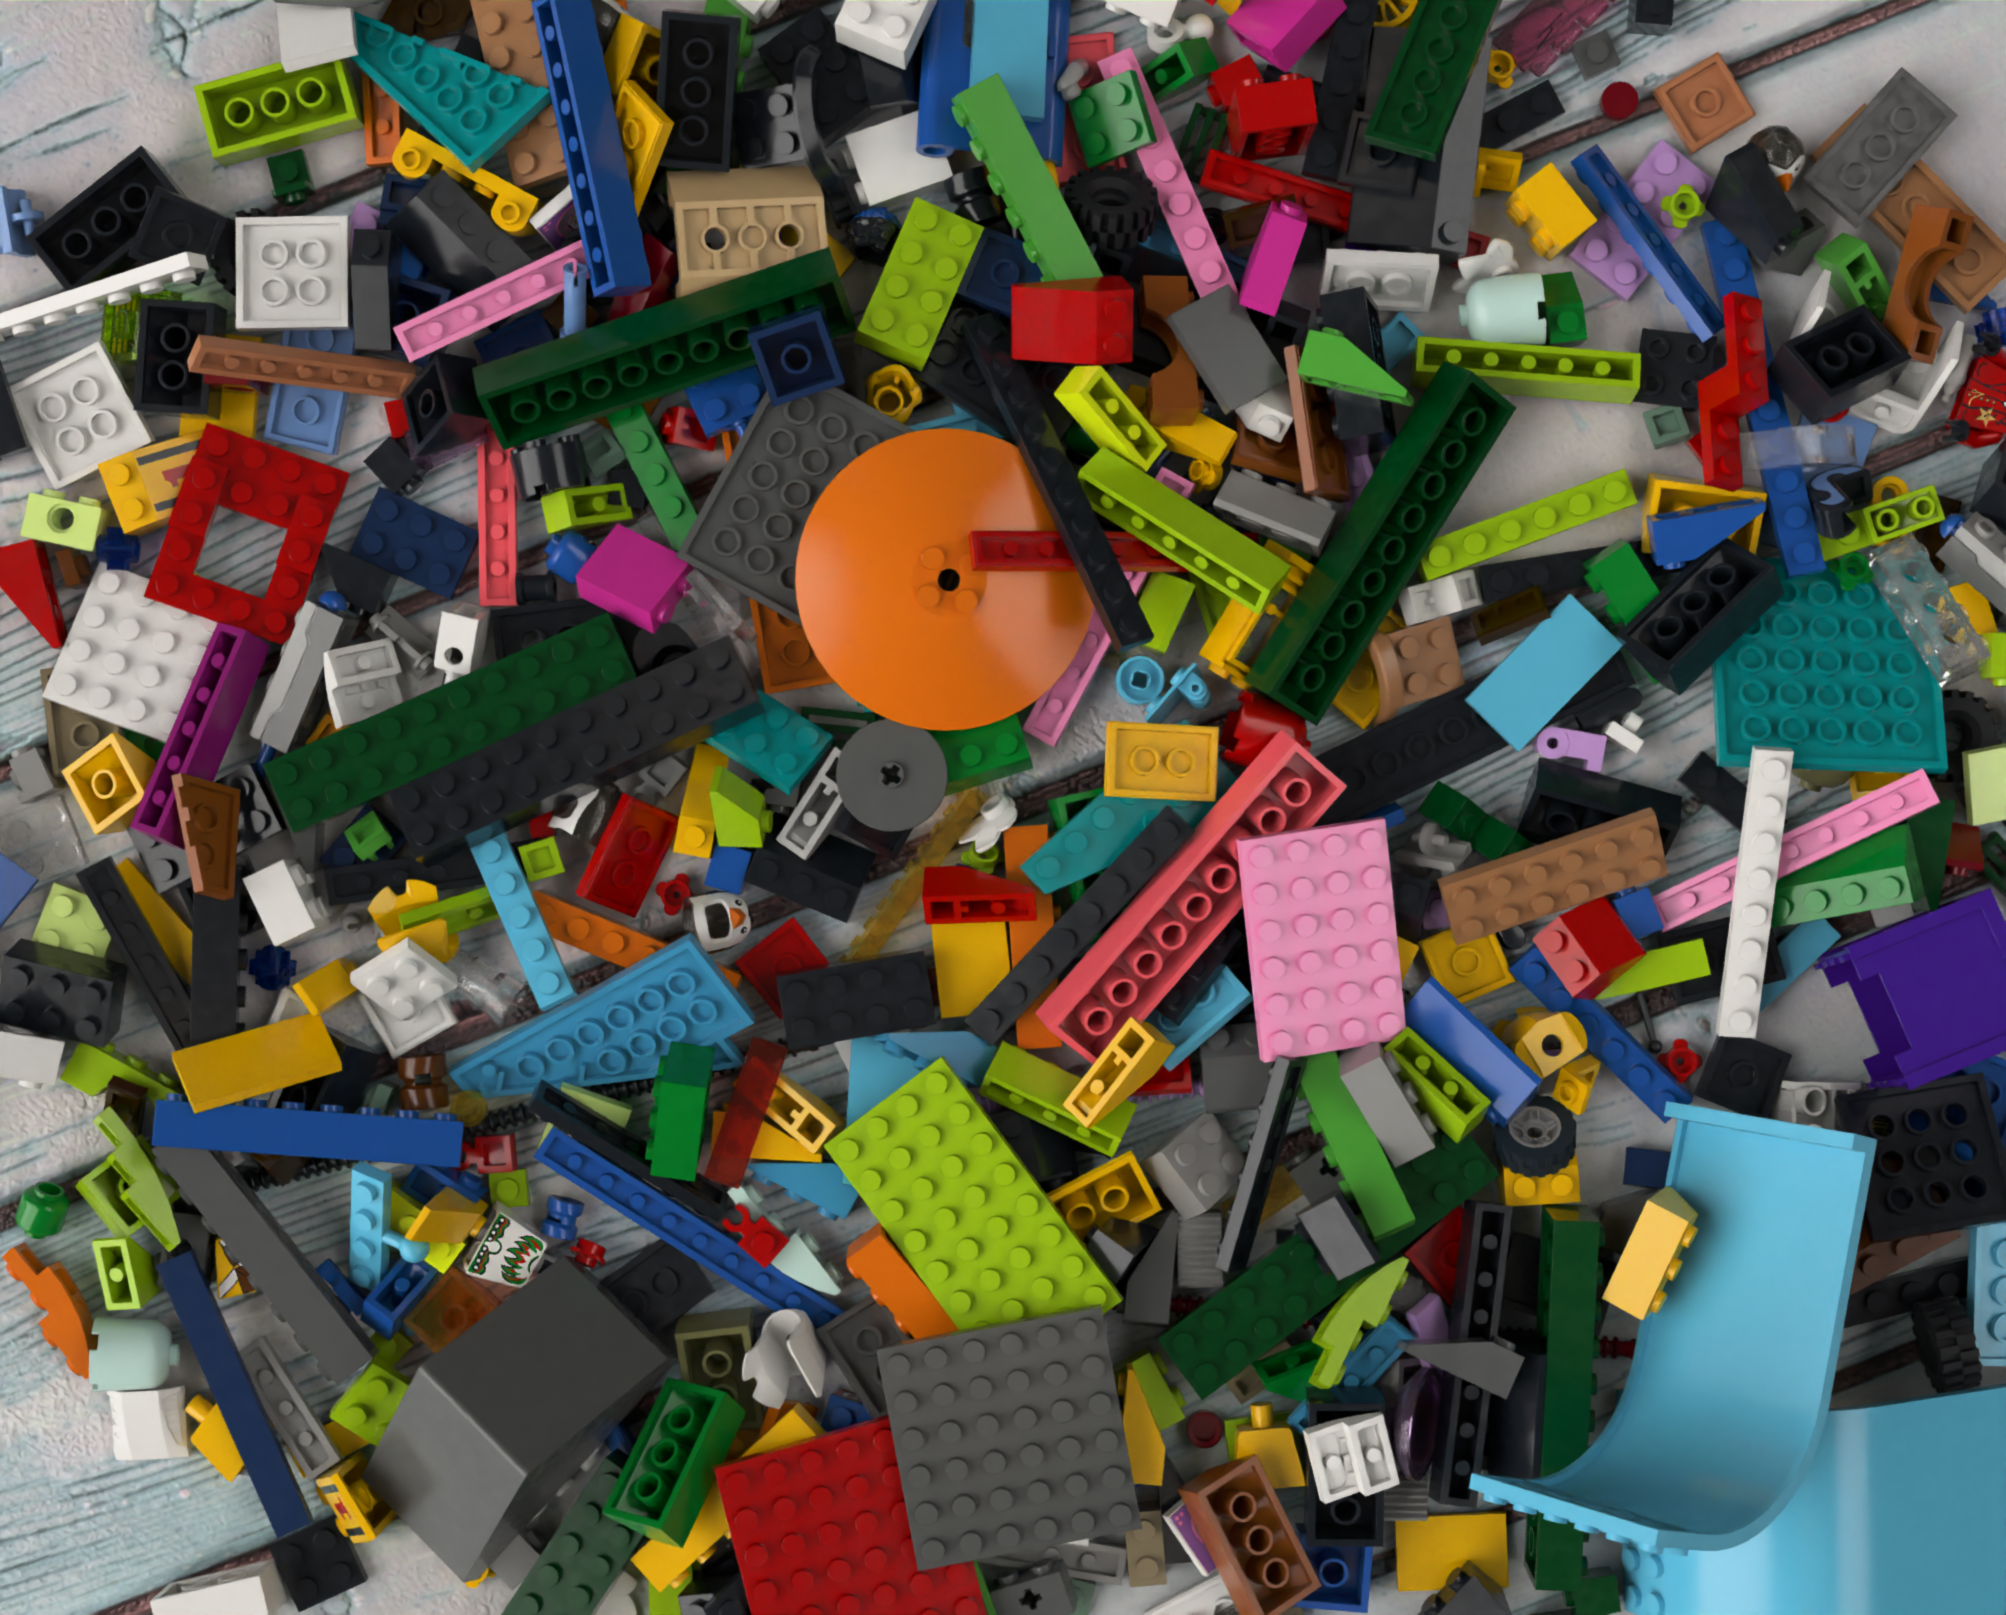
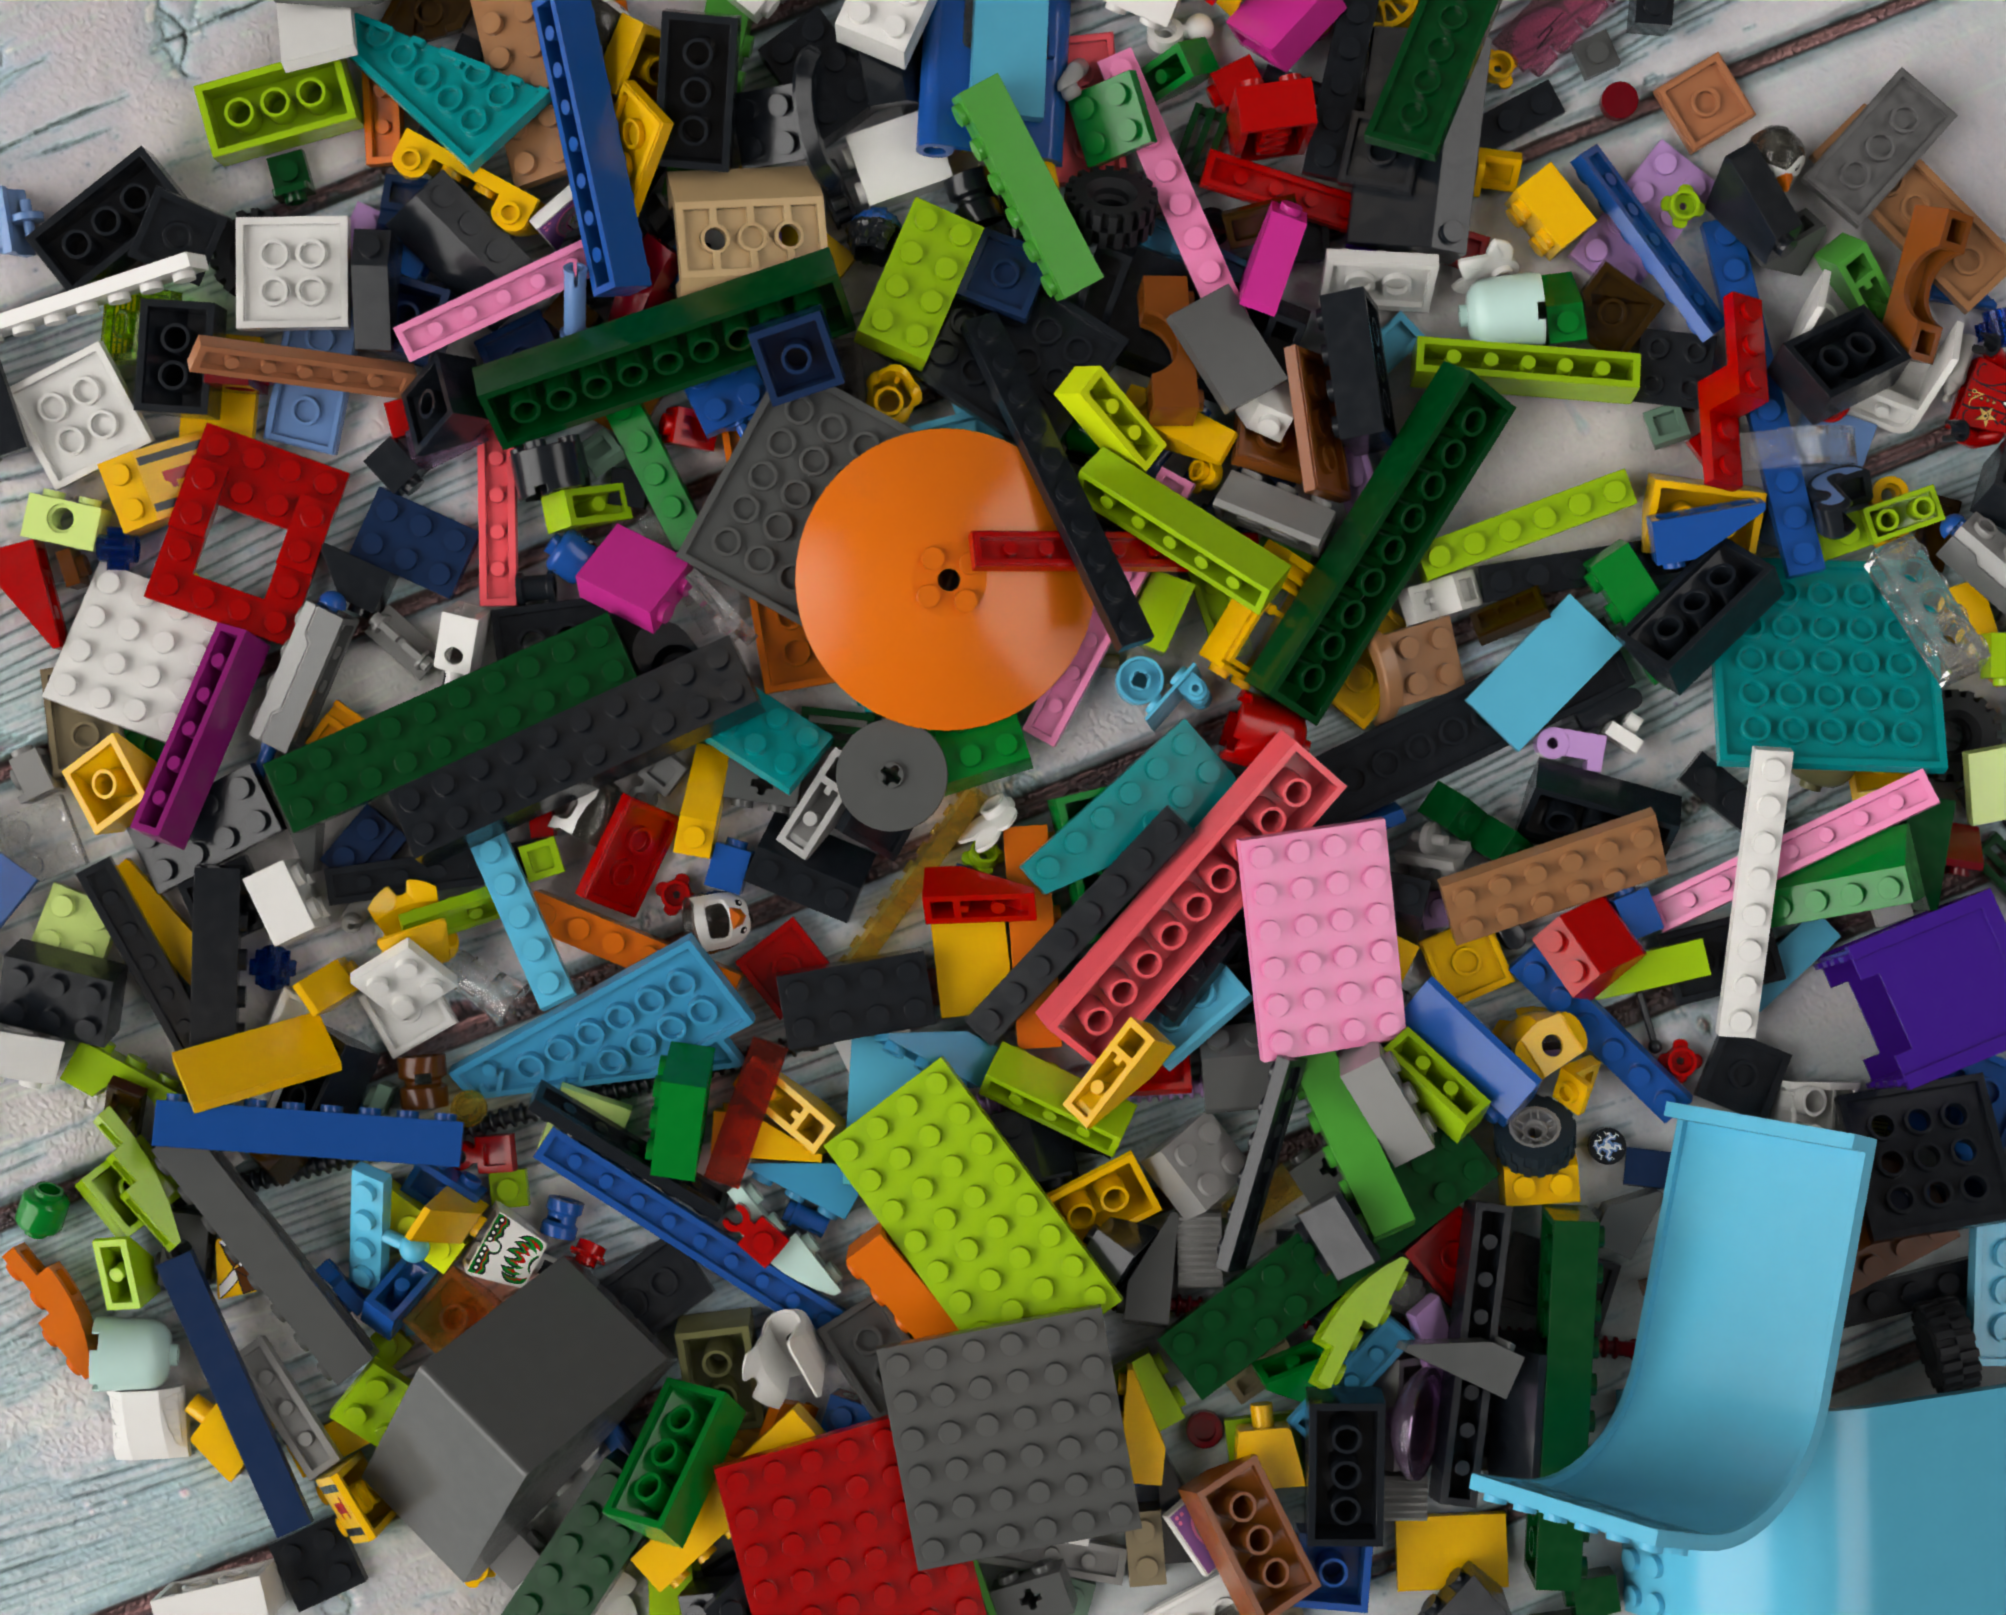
dark orange wing [171,773,241,900] -> none
white slope [324,638,403,729] -> none
bright green tile [344,810,394,861] -> none
lime slope [709,766,773,848] -> none
red slope [1011,275,1134,365] -> none
yellow tile [1104,721,1219,802] -> none
bright green slope [1297,327,1414,407] -> none
white slope [1303,1412,1400,1504] -> none
yellow slope [1602,1186,1698,1320] -> none
green plate [1829,551,1874,592] -> none
none -> blue pin [781,1199,830,1238]
none -> dark brown plate [1581,259,1665,352]
none -> black tile [1587,1127,1627,1165]

